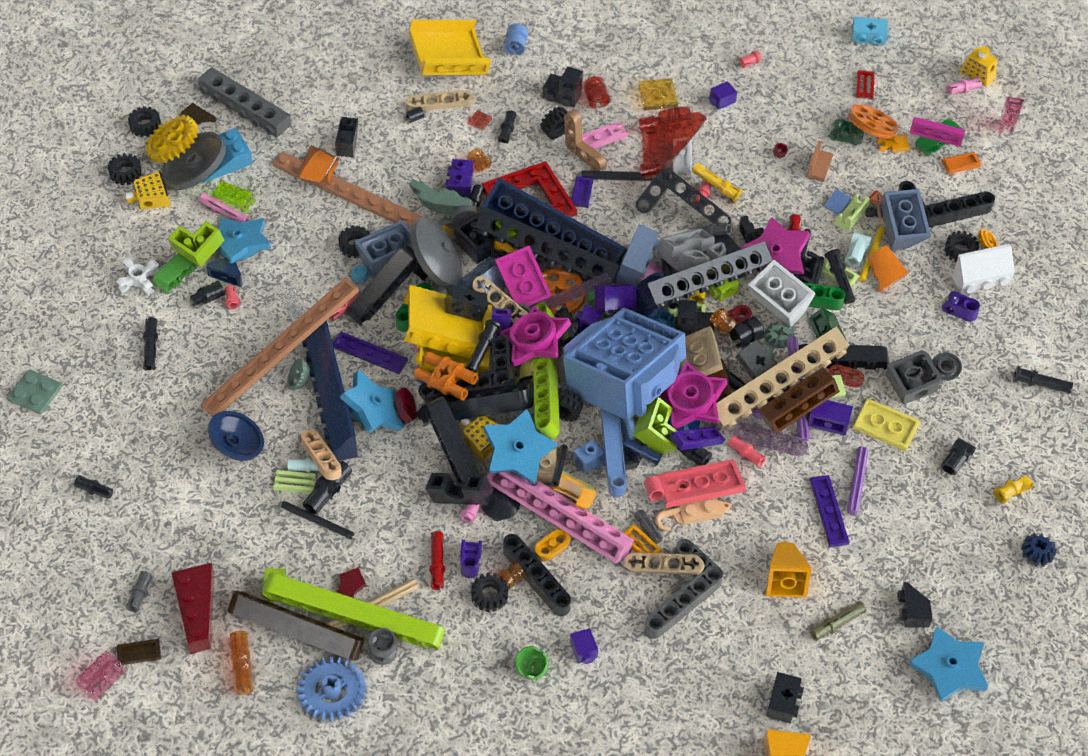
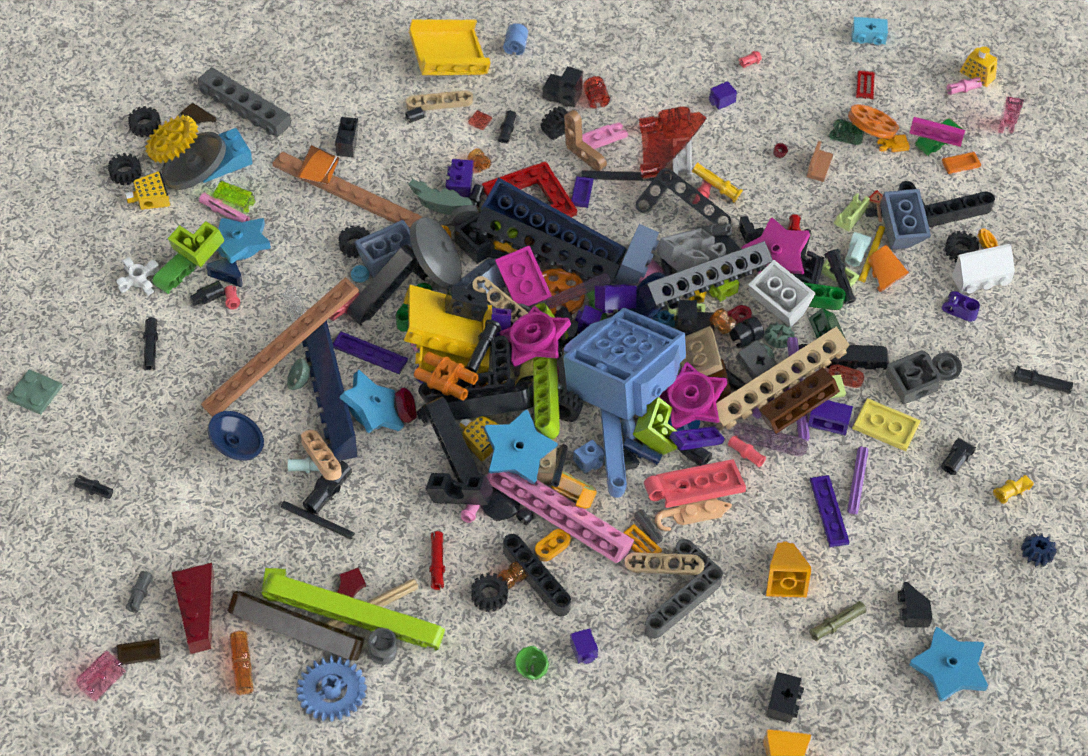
yellowish green tile [273,470,316,493] -> none
dark purple piece [461,539,482,578] -> none
clear yellow plate [638,78,678,111] -> none
medium blue slope [824,189,851,215] -> none
none -> black hinge [515,508,533,526]

